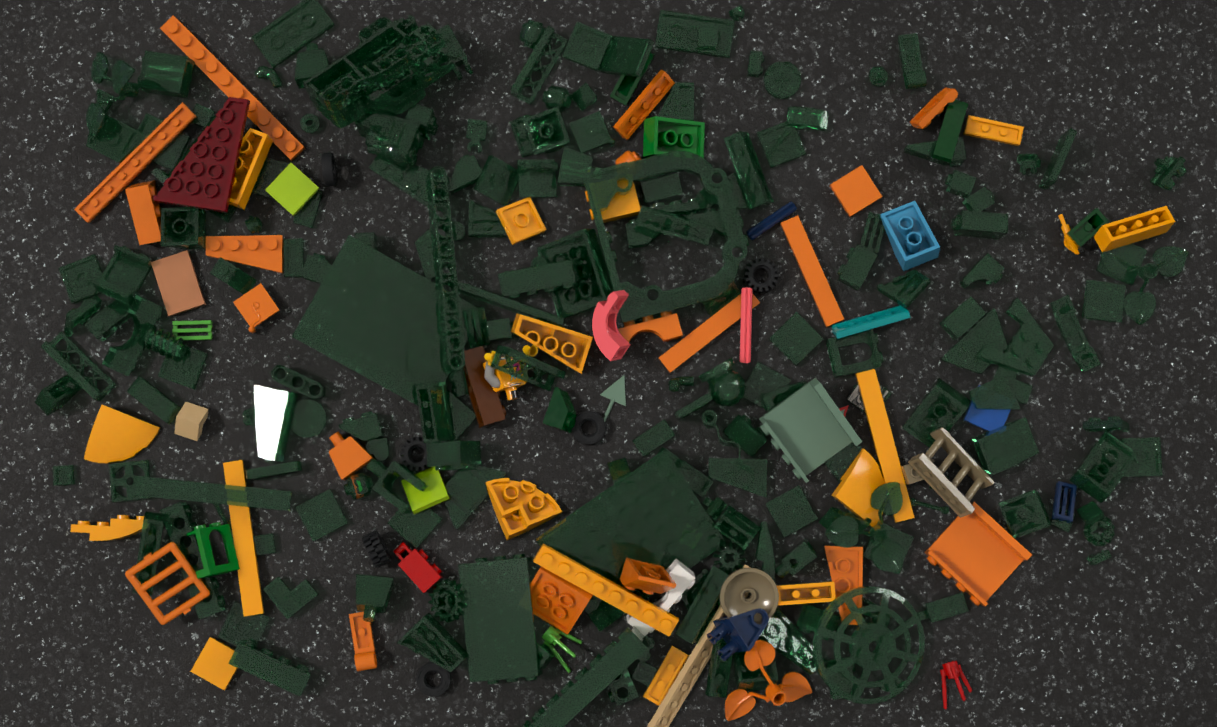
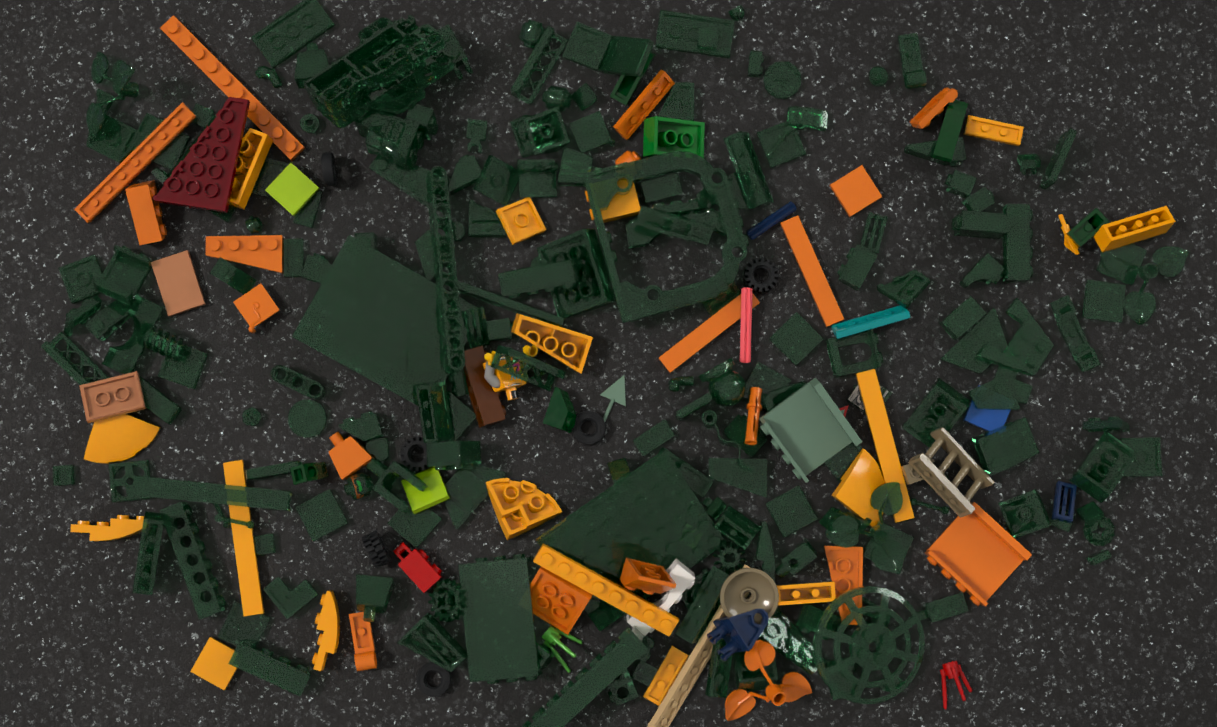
clear green slope [35,373,83,416] -> none
orange bar [125,542,210,625] -> none
clear green brick [137,51,195,98] -> none
clear green slope [161,207,206,249] -> none
bright green tile [172,320,212,341] -> none
tan piece [174,402,208,441] -> none
green panel [187,522,240,579] -> none
slope [254,385,297,464] -> none
coral arch [592,290,631,361] -> none
orange arch [618,311,683,352] -> none
dark azure slope [880,201,940,271] -> none
clear green hips [1150,156,1187,190] -> none
none -> nougat tile [79,371,146,423]
none -> clear green hinge [215,514,254,529]
none -> dark green leg [290,462,329,485]
none -> light orange slope [312,590,340,671]
none -> orange pin [744,387,762,445]
none -> clear green brick [1003,204,1033,282]

